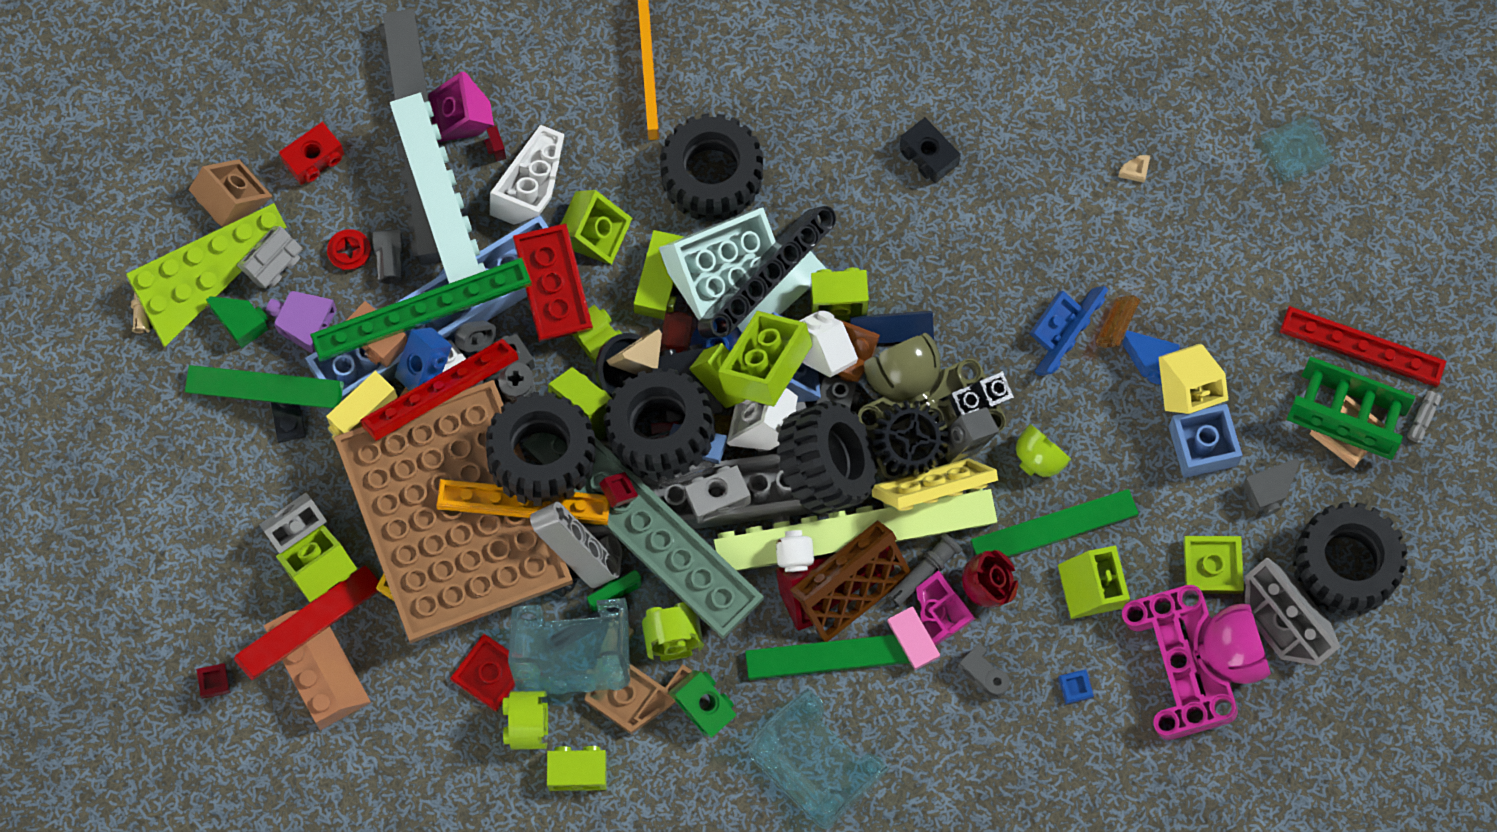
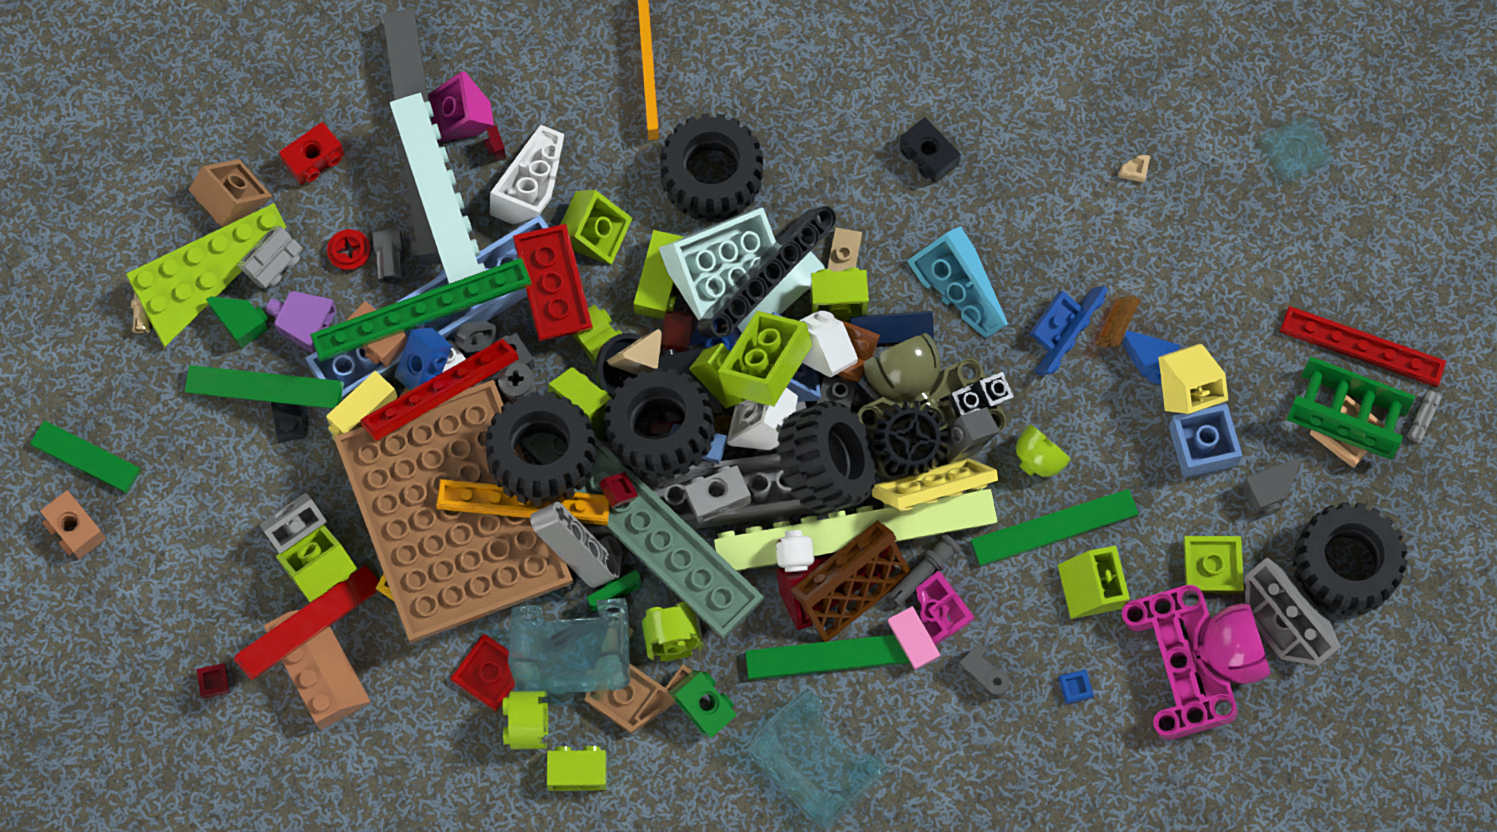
dark red cylinder [962,550,1018,608] -> none
none -> green tile [30,420,141,494]
none -> nougat brick [40,490,106,559]
none -> tan plate [827,228,862,272]
none -> medium azure wedge [907,226,1008,339]

